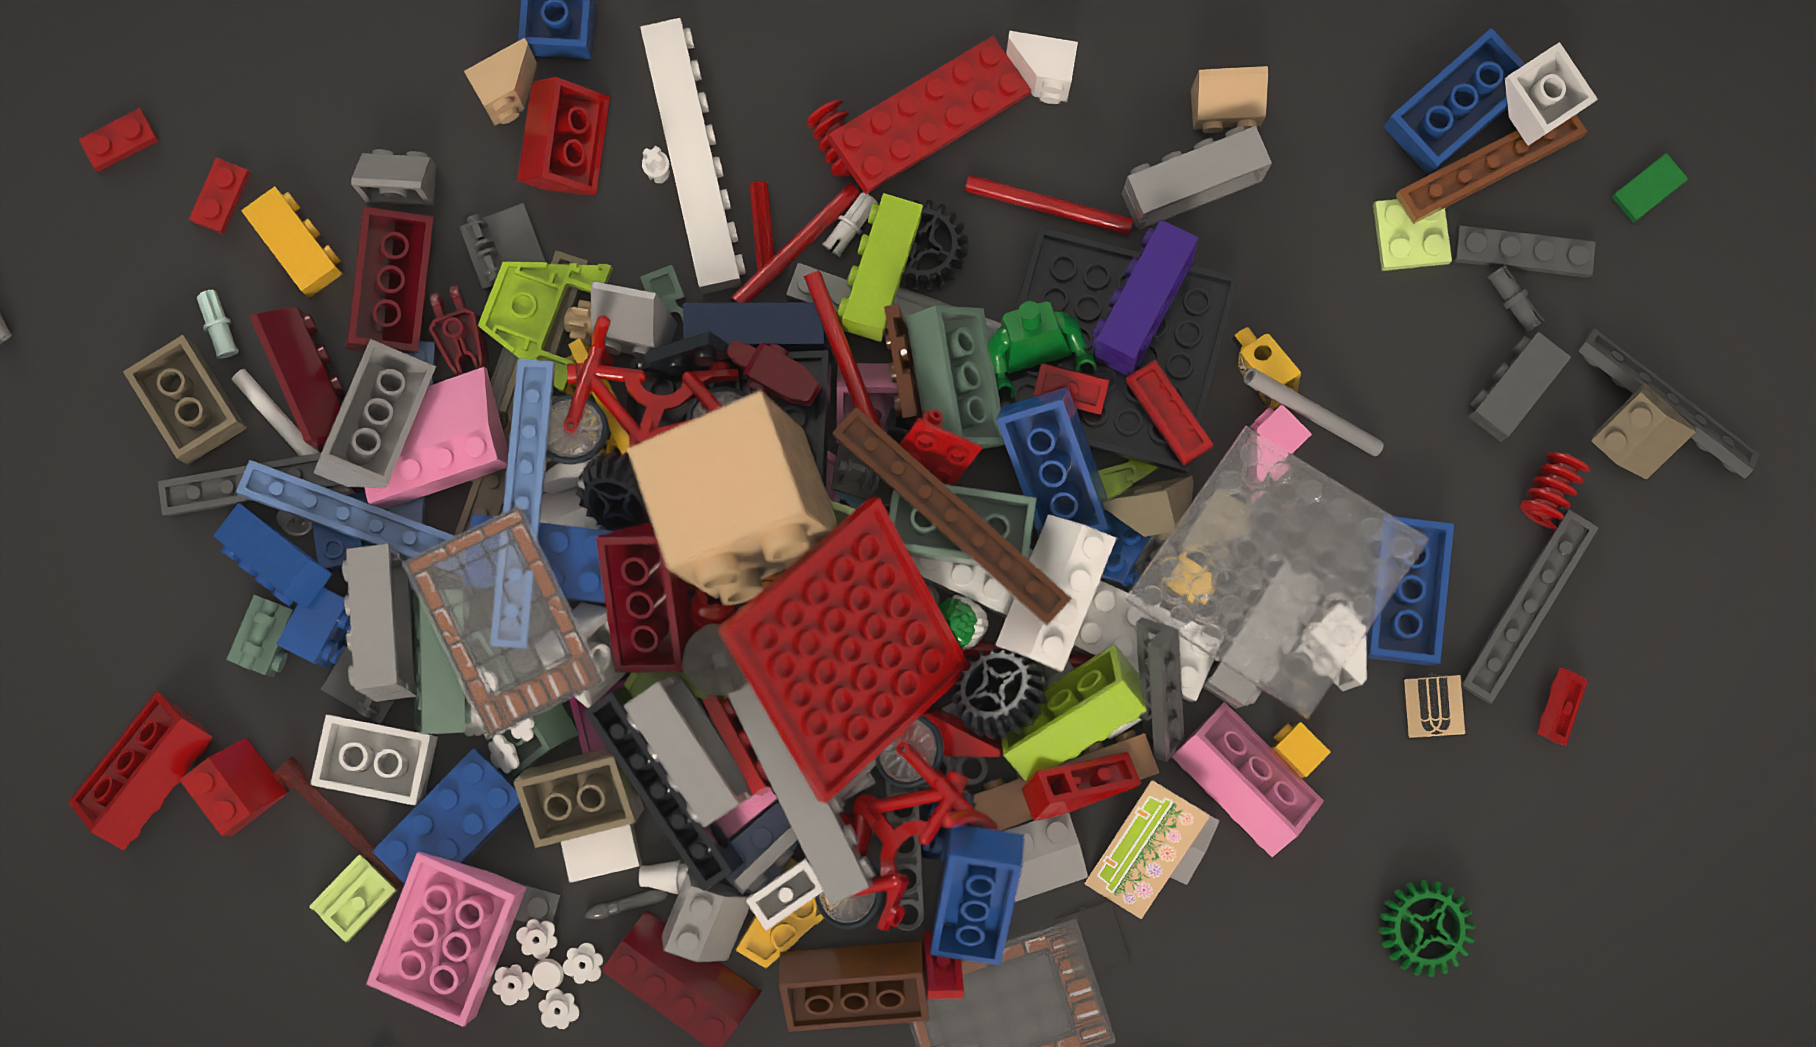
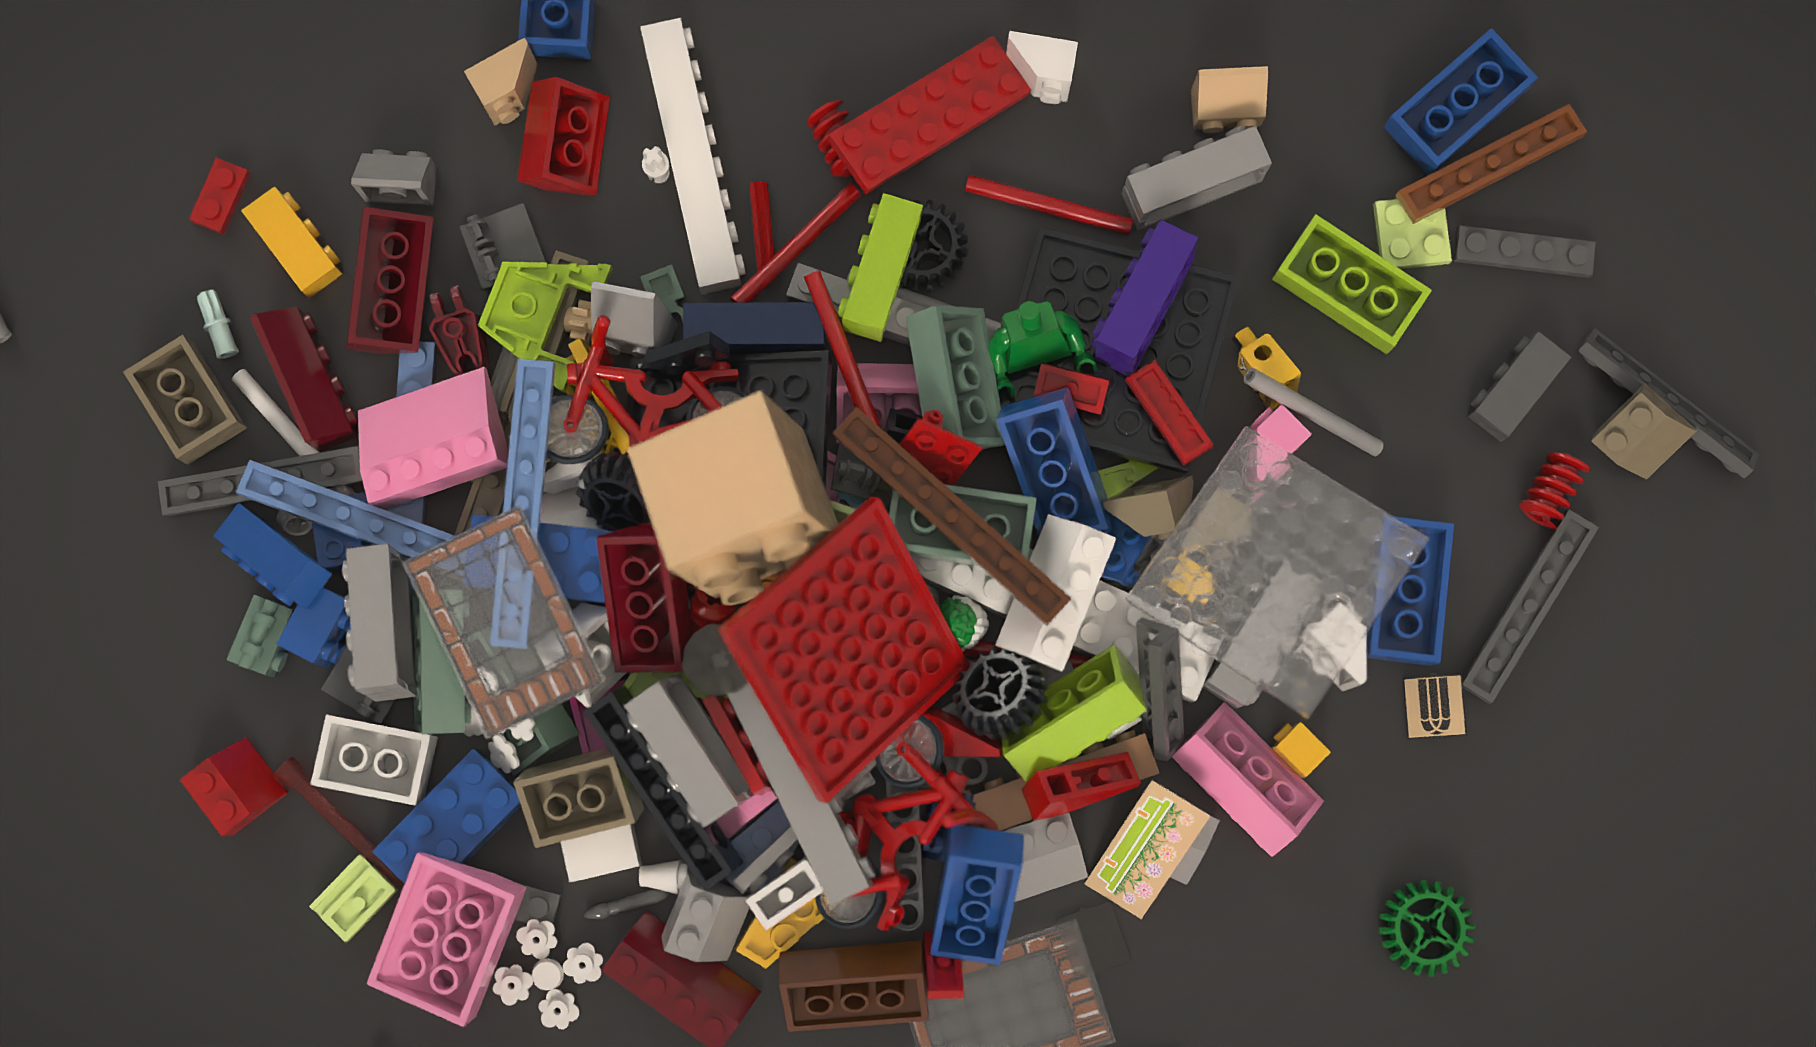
red slope [68,691,213,851] -> none
red plate [79,108,159,172] -> none
light grey slope [313,339,436,487] -> none
dark red hinge [726,340,822,406] -> none
white axle [822,192,877,257] -> none
reddish brown wing [884,304,920,426] -> none
dark grey pin [1487,264,1545,333] -> none
white slope [1505,42,1598,146] -> none
red plate [1537,668,1588,746] -> none
green tile [1612,153,1688,223] -> none
none -> lime brick [1272,214,1432,355]

